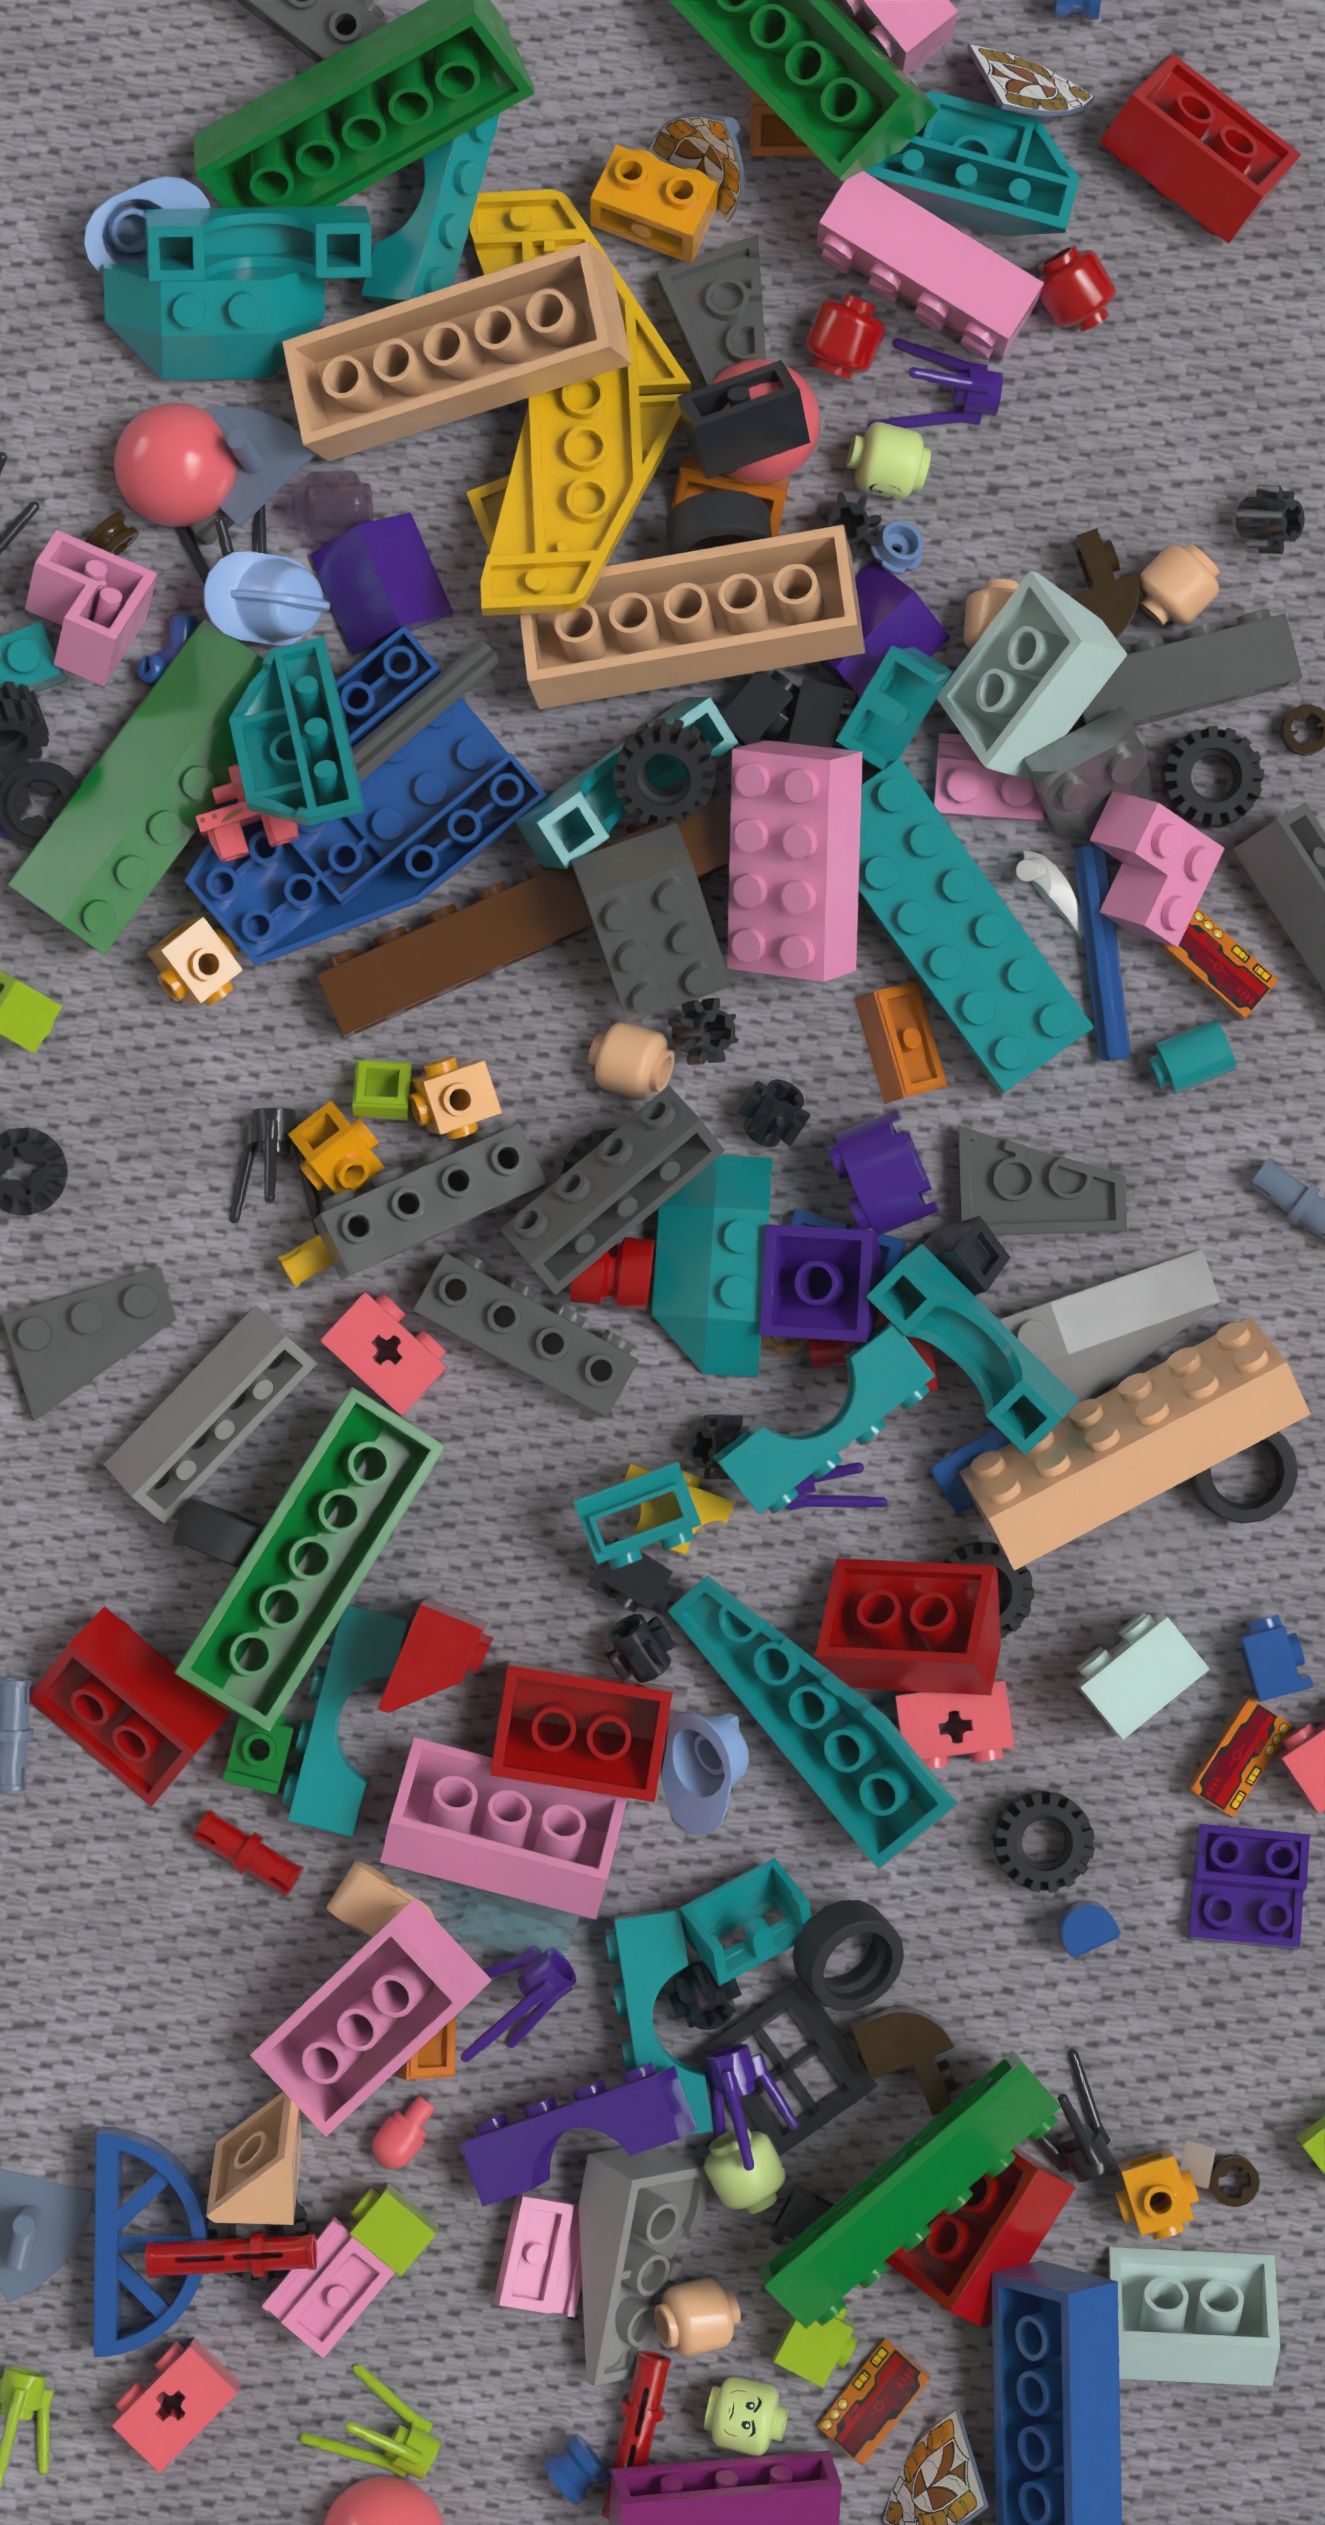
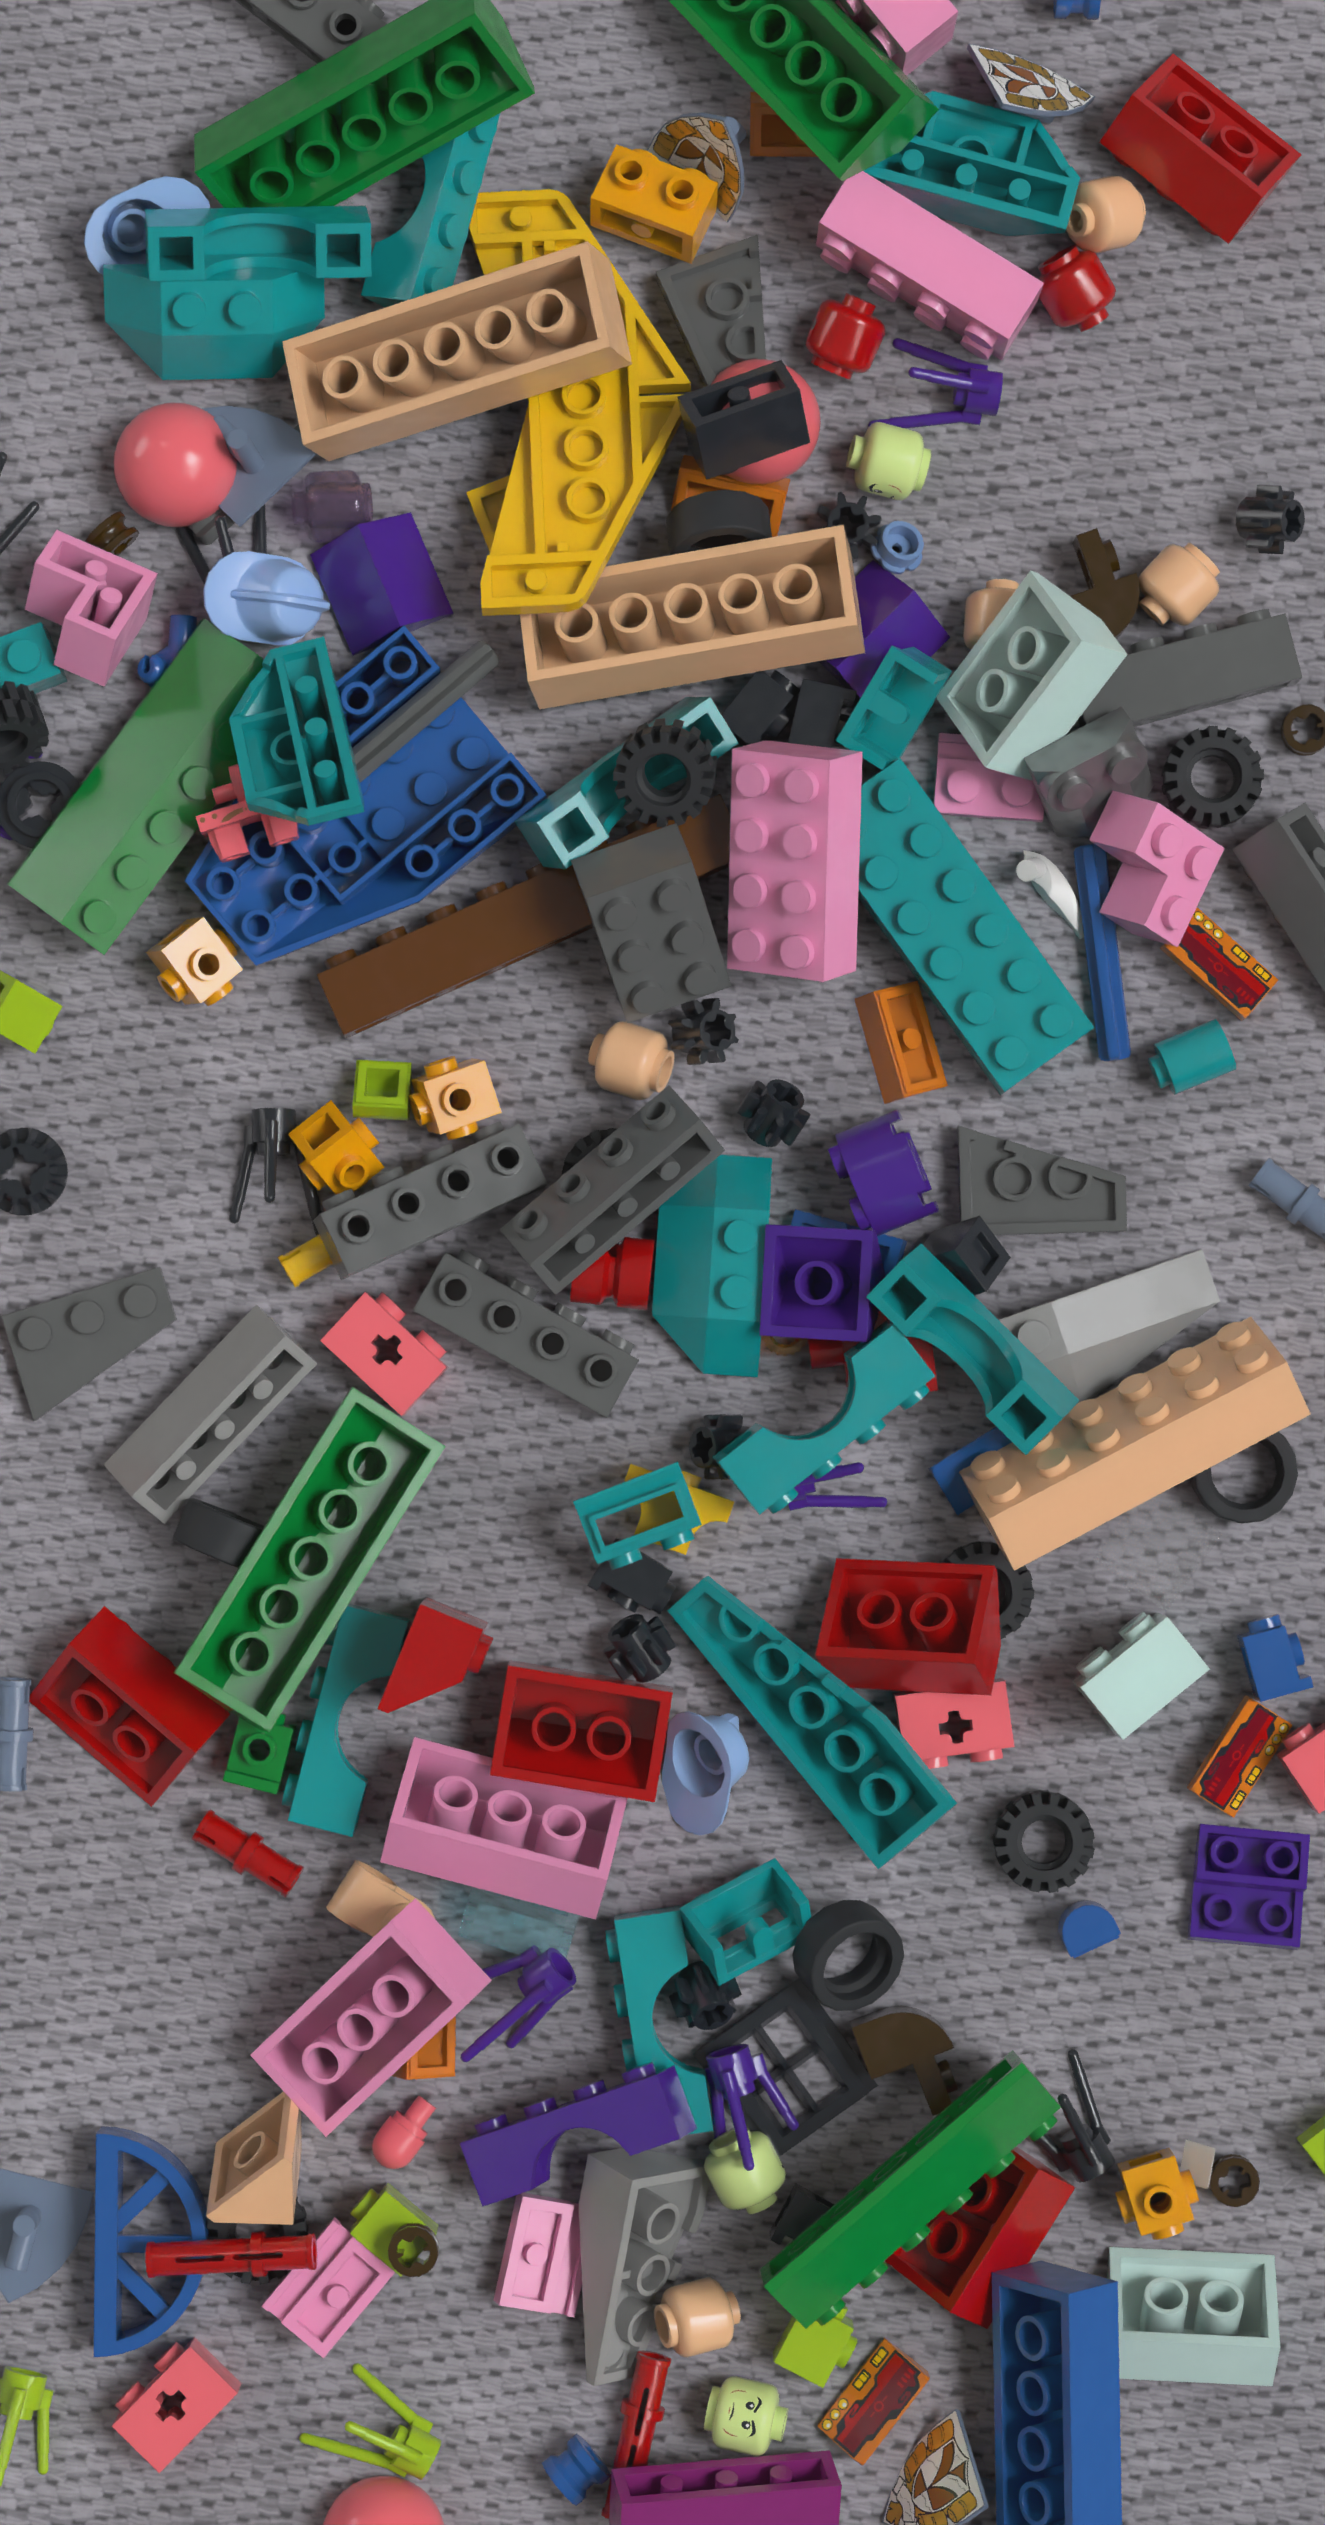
none -> dark brown bush [388,2223,439,2277]
none -> light nougat head [1066,176,1146,253]

